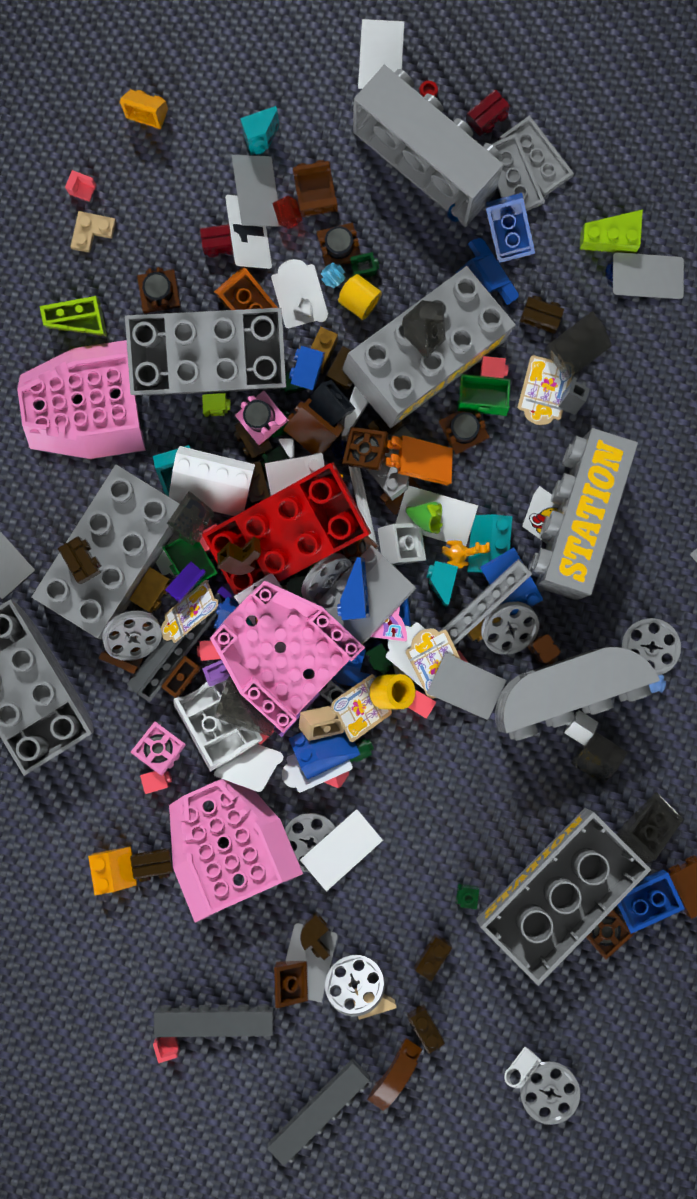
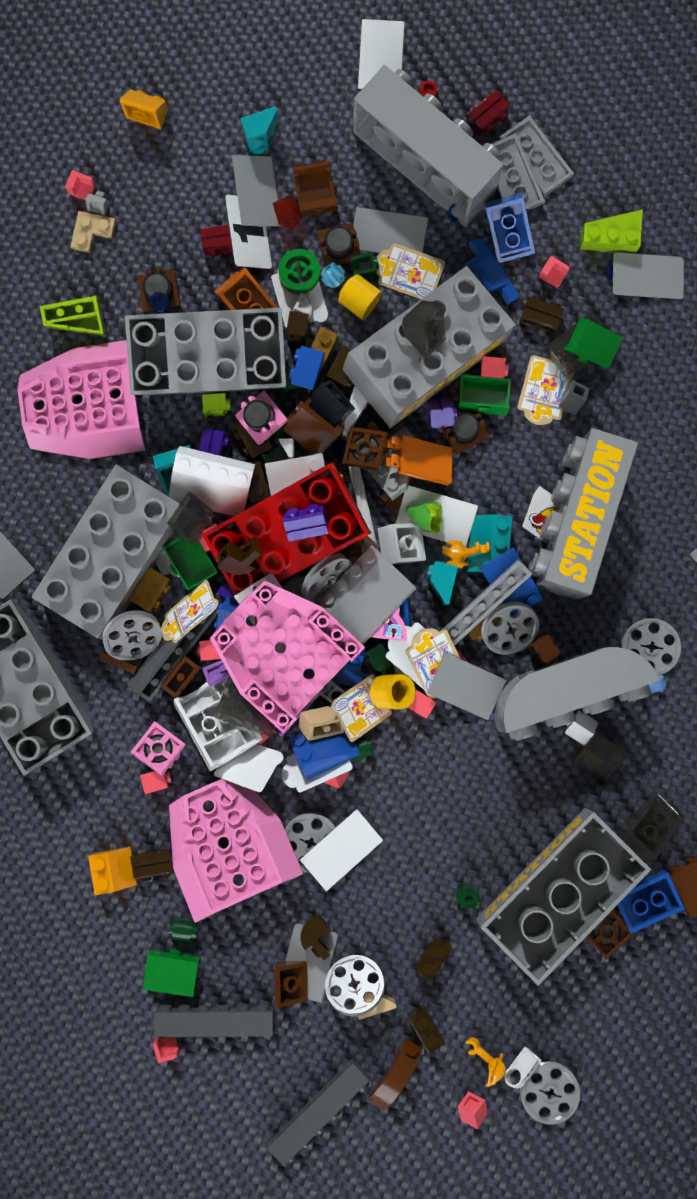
dark brown brick [58,536,102,584] -> none
dark purple panel [165,561,206,603] -> none
blue slope [337,557,370,620] -> none
none -> light grey tile [86,191,107,216]
none -> green container [143,949,200,997]
none -> clear blue tile [150,292,170,313]
none -> dark green brick [169,919,198,941]
none -> dark purple brick [198,428,229,457]
none -> green wheel [278,249,320,295]
none -> brick [283,504,329,542]
none -> dark brown brick [286,311,310,347]
none -> light grey sticker [353,207,428,253]
none -> sticker [376,243,445,299]
none -> dark purple brick [425,395,457,428]
none -> coral panel [458,1091,488,1129]
none -> light orange piece [466,1037,506,1087]
none -> coral panel [539,256,570,288]
none -> green container [564,318,623,369]

